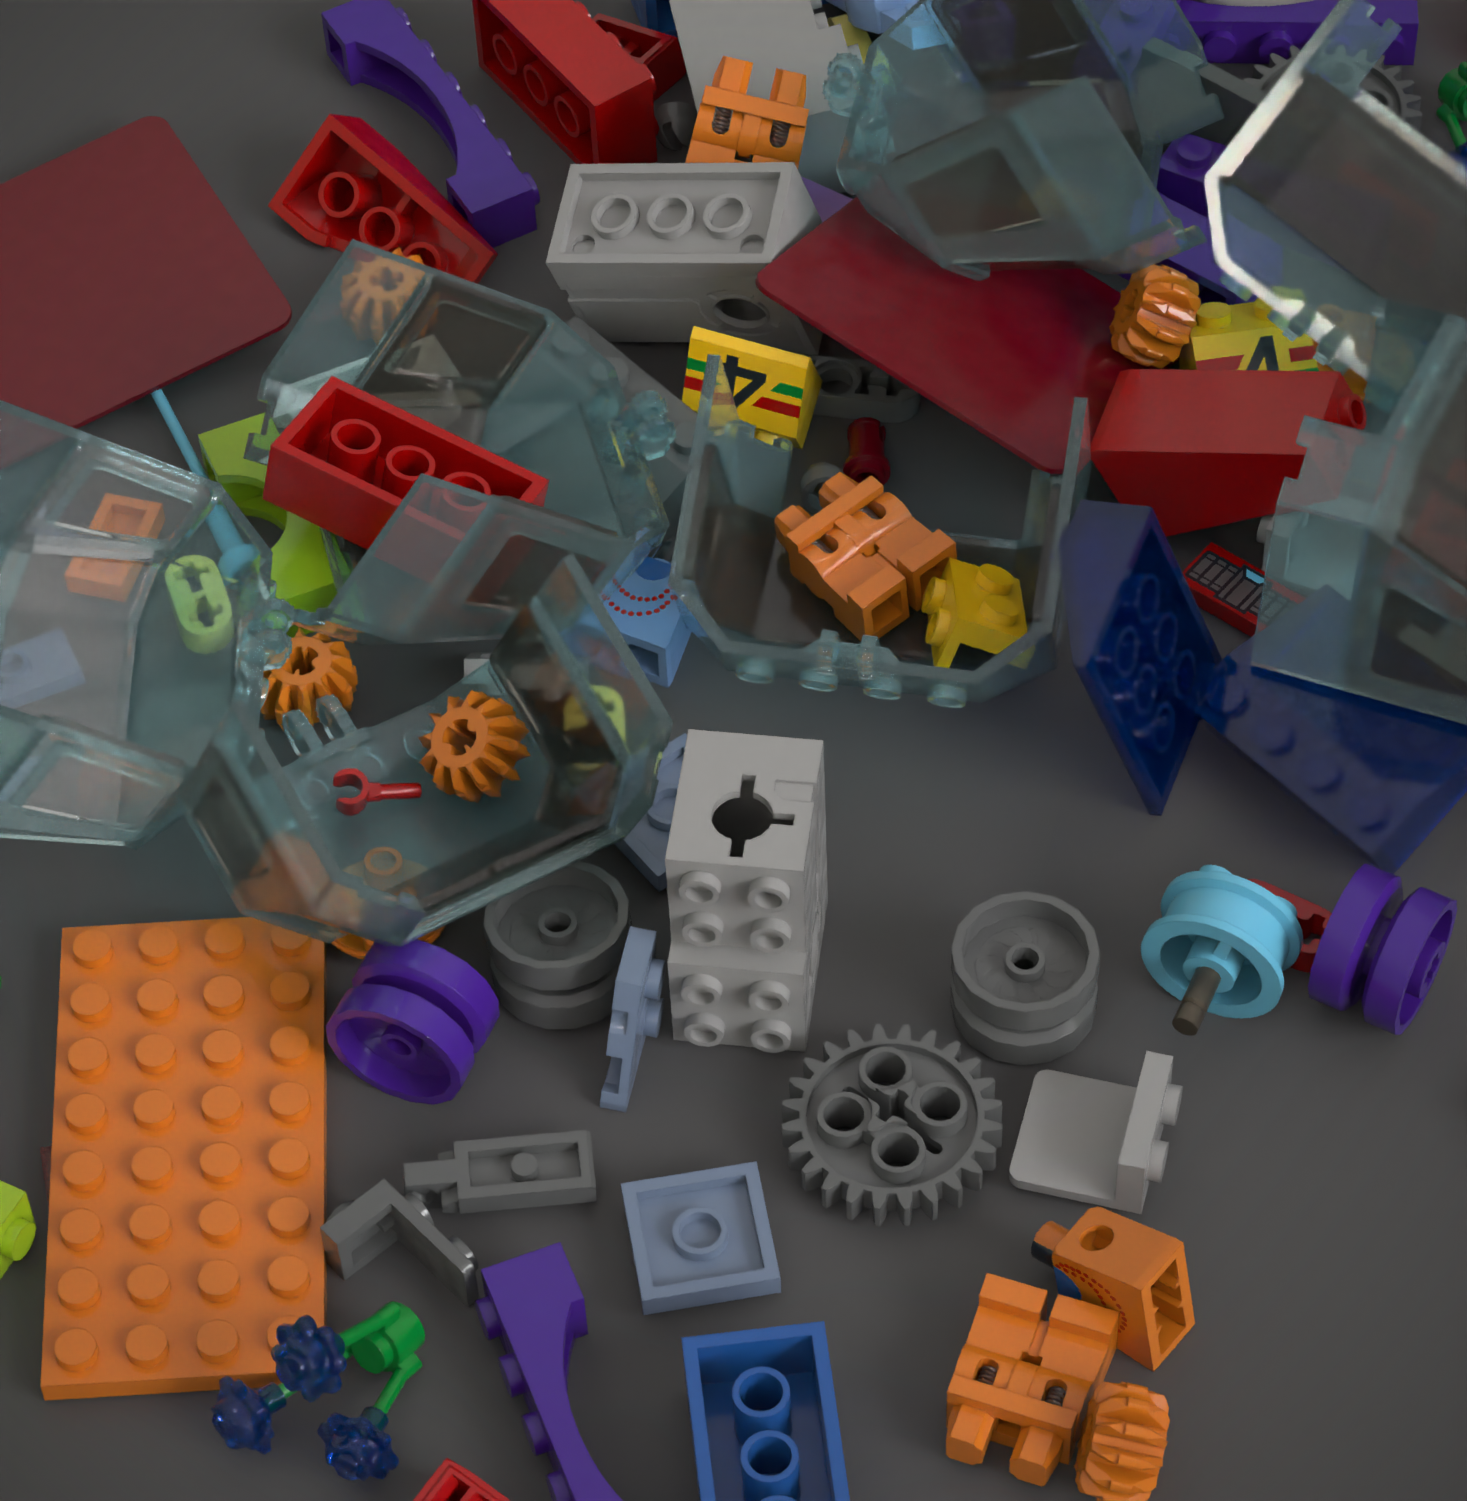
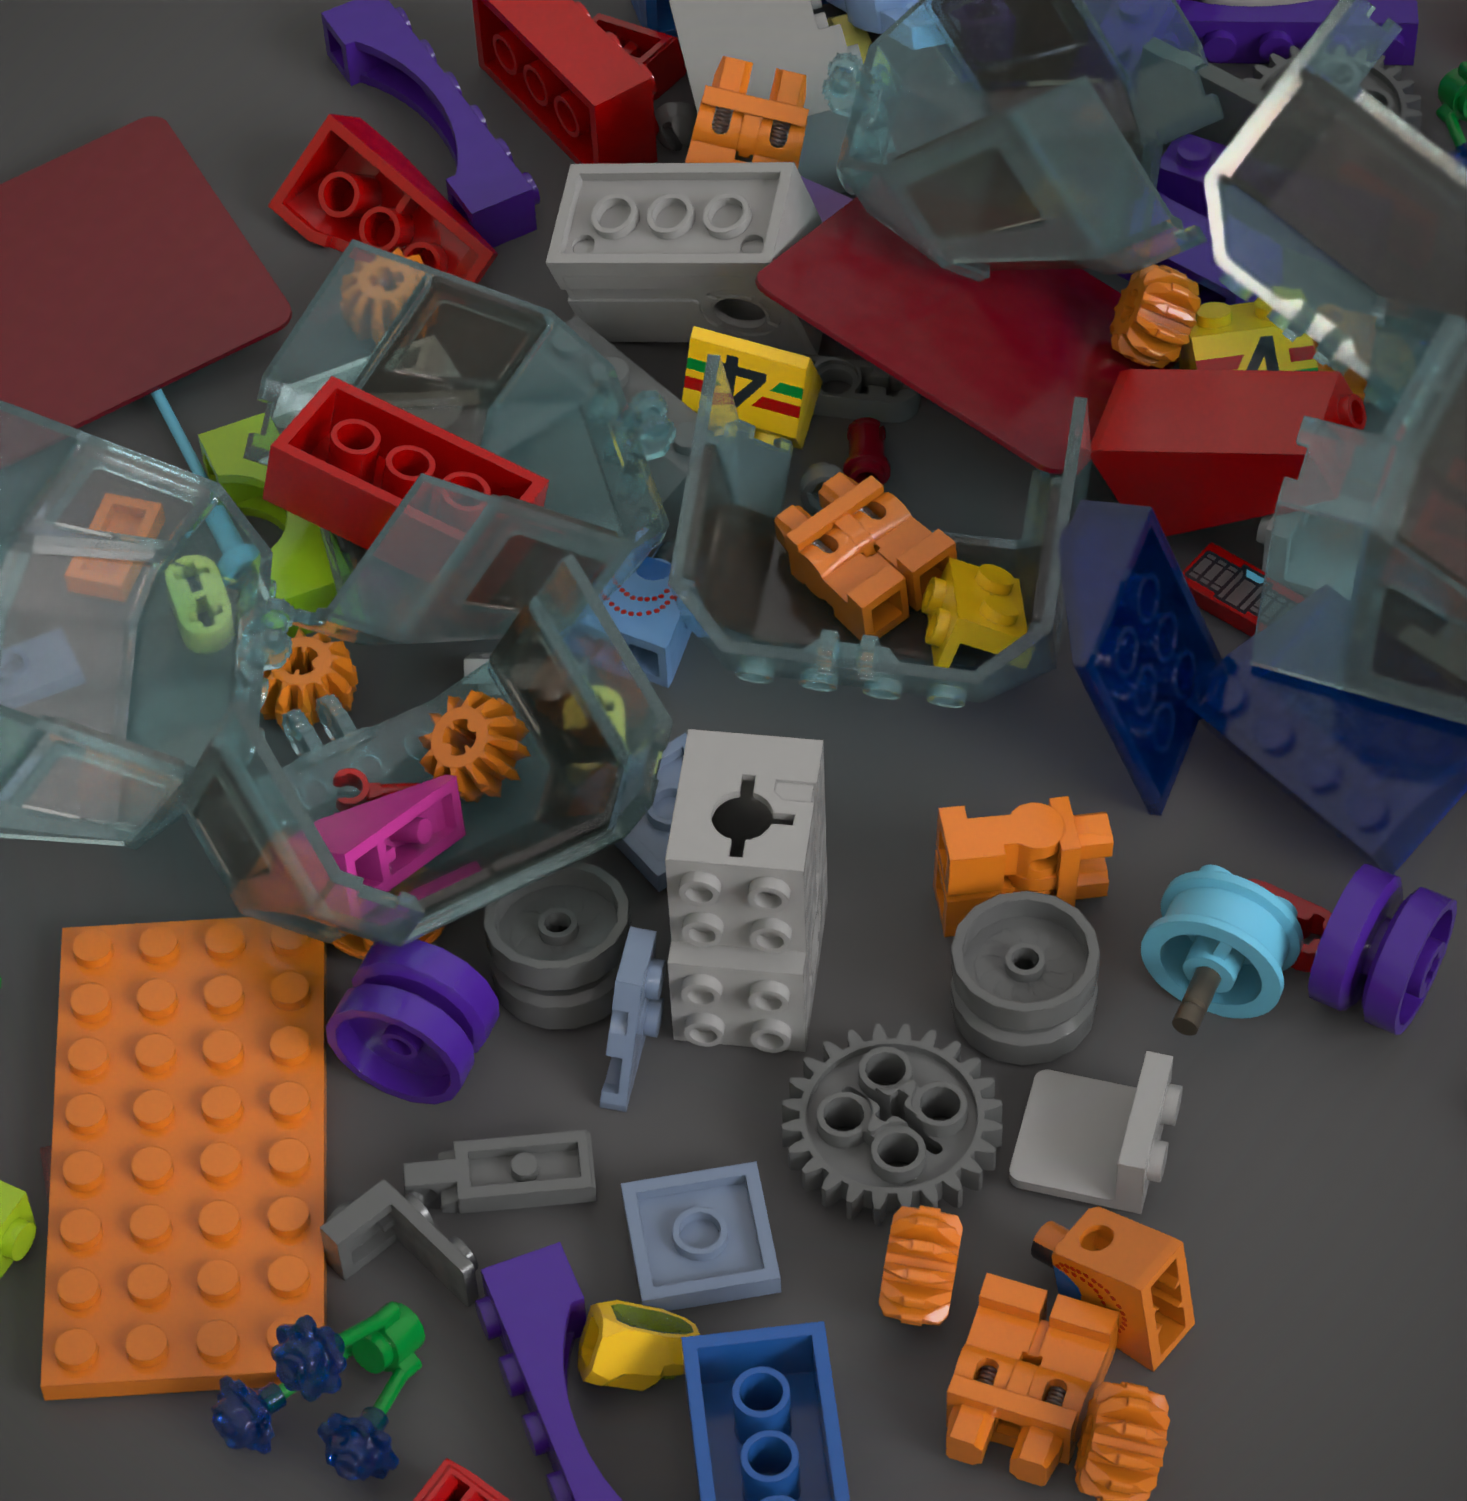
none -> dark pink slope [280,774,466,915]
none -> yellow rock [578,1300,700,1391]
none -> orange gear [878,1205,963,1327]
none -> orange hips [933,796,1114,938]

